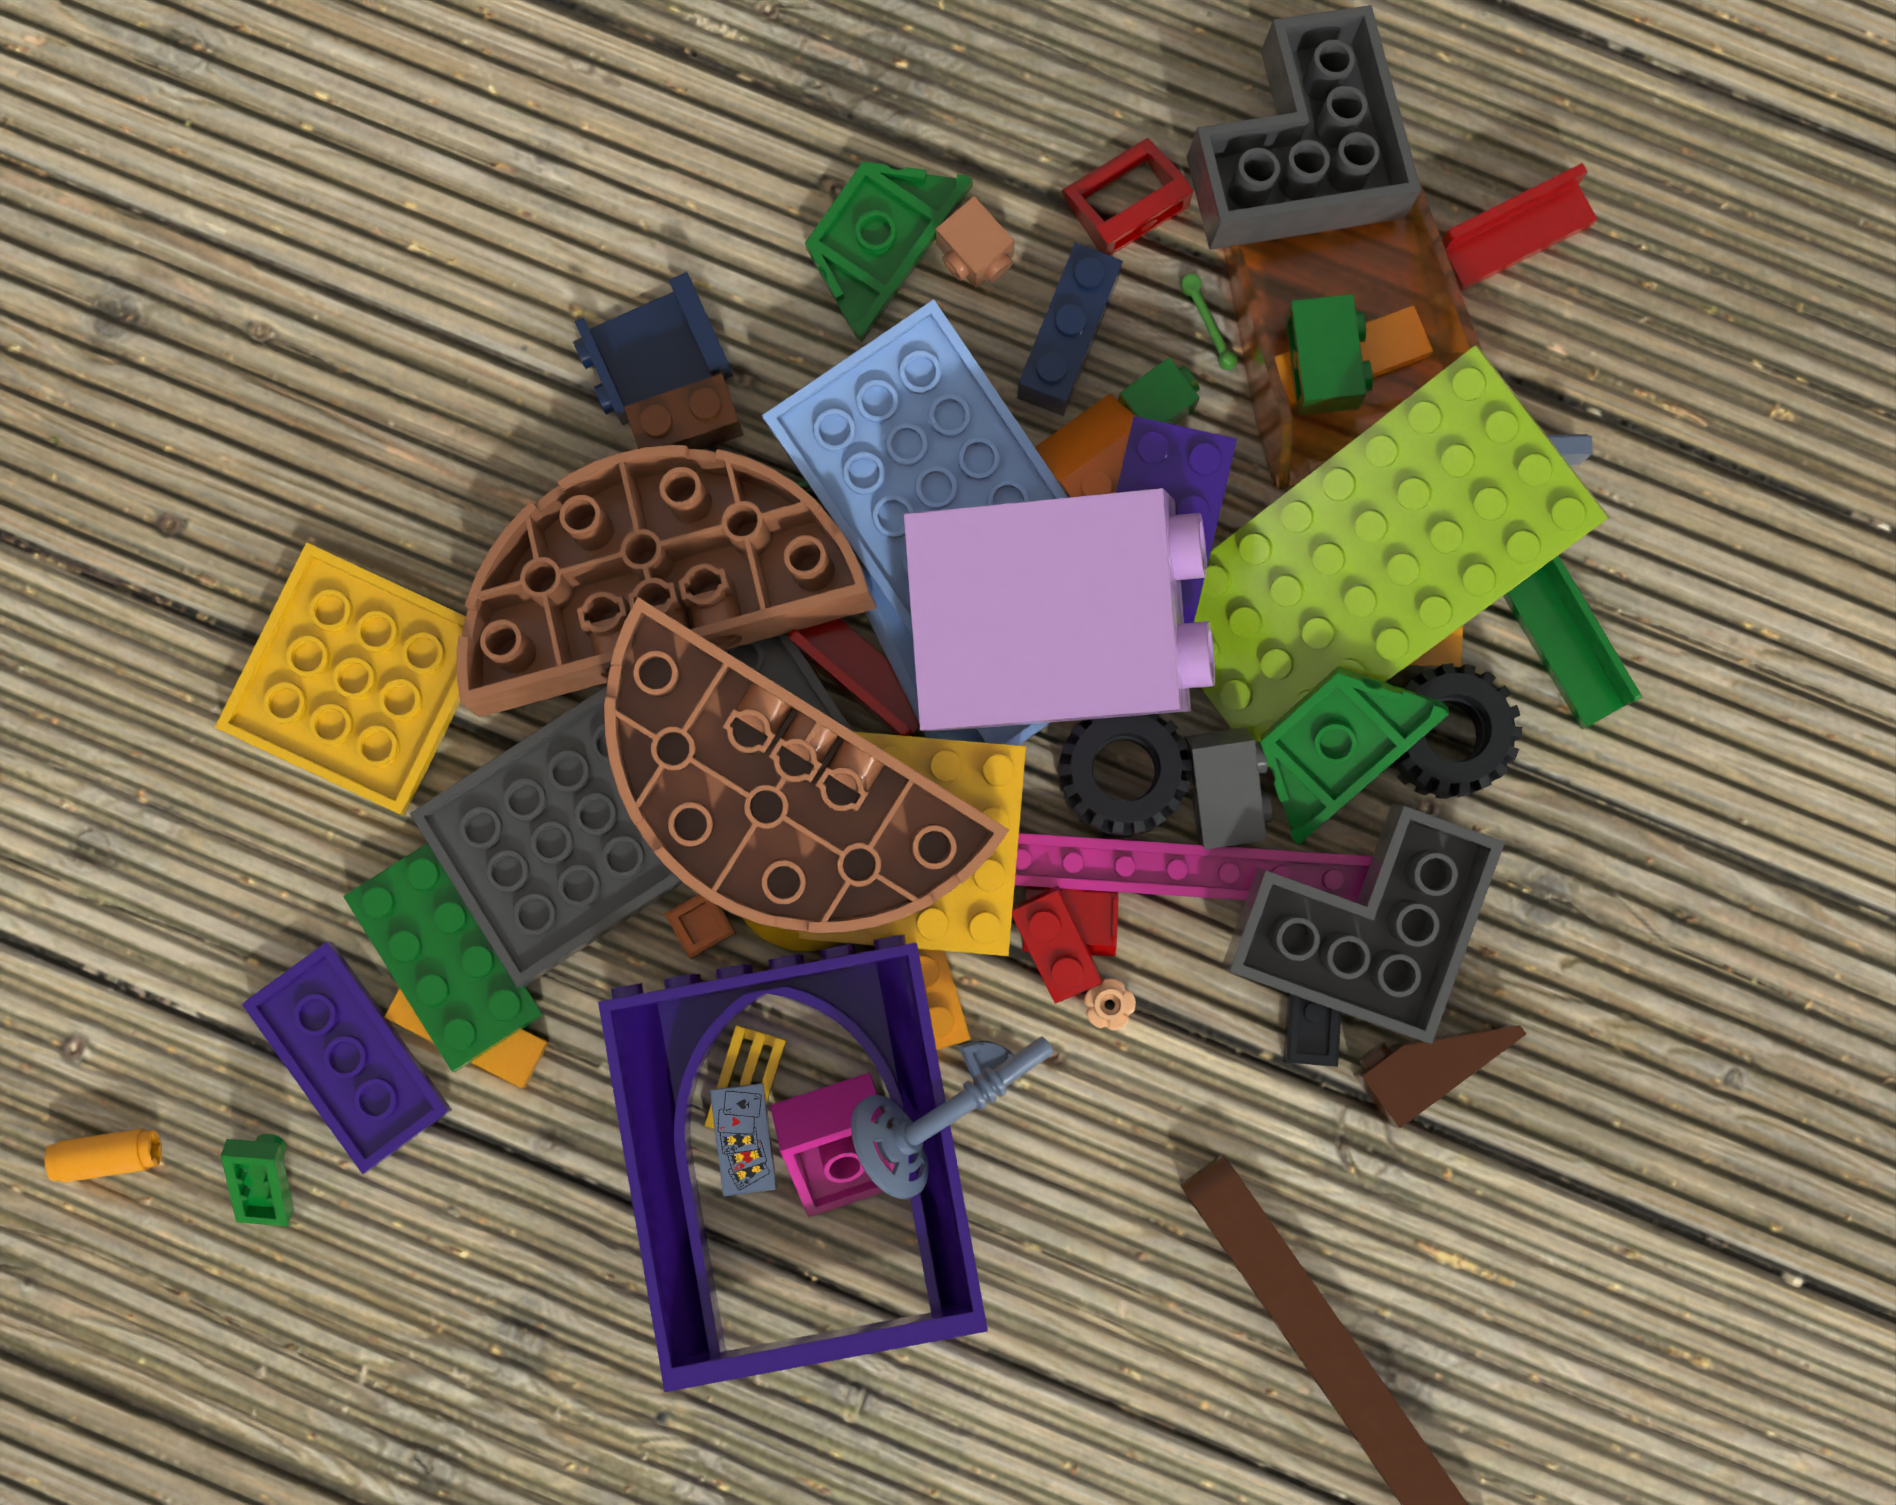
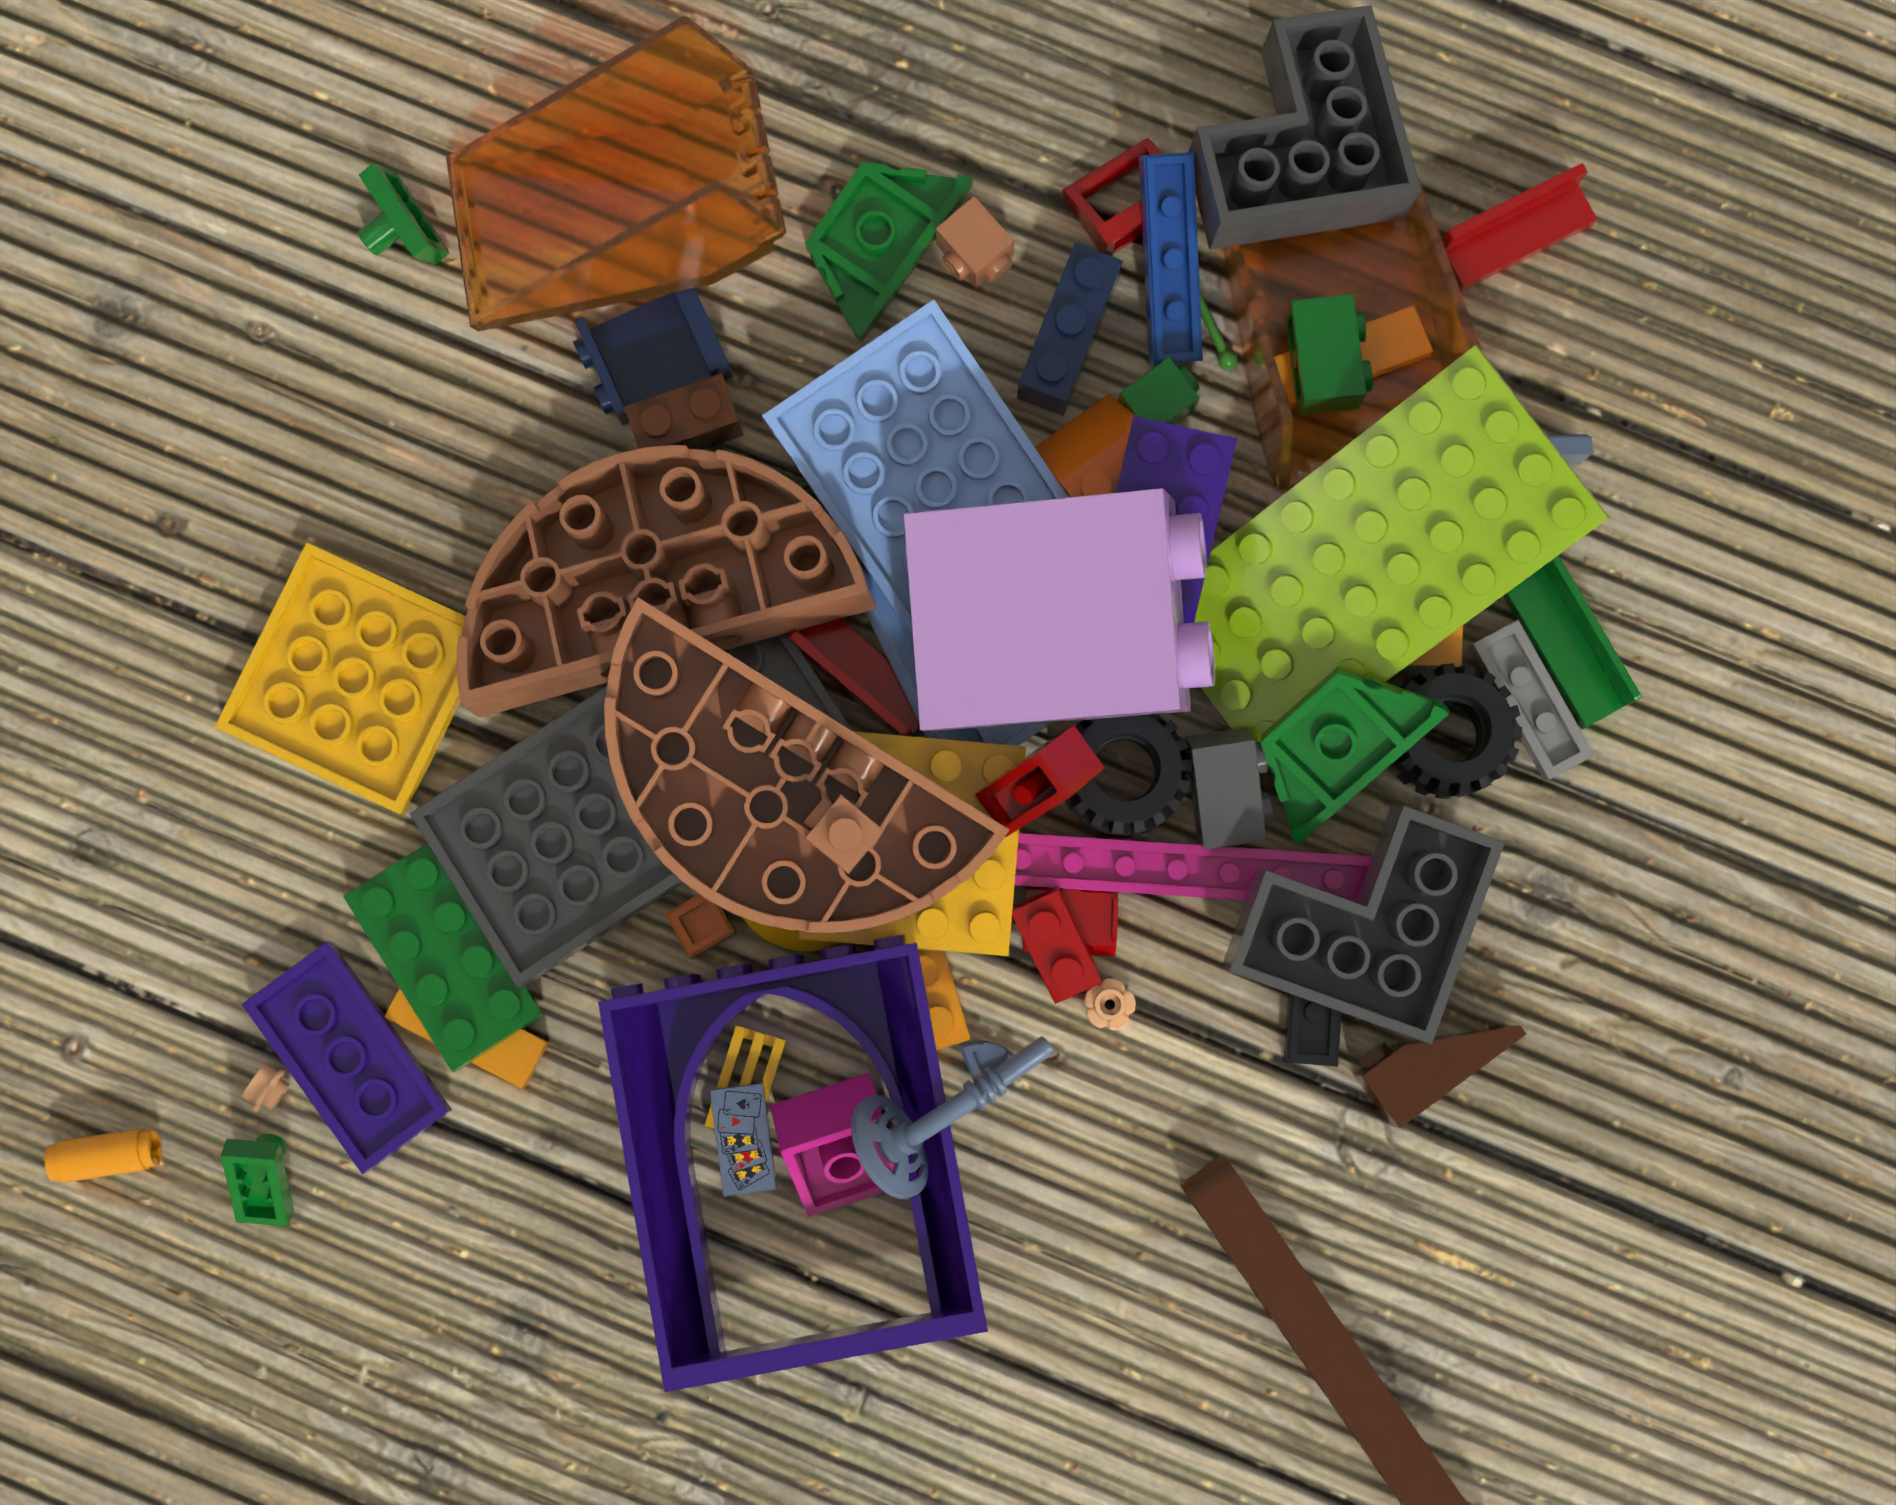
none -> light nougat plate [241,1063,290,1113]
none -> green tile [358,162,450,265]
none -> clear orange windscreen [446,16,786,332]
none -> nougat brick [804,795,884,874]
none -> red slope [975,725,1105,837]
none -> blue tile [1139,152,1203,365]
none -> light grey plate [1469,620,1595,782]

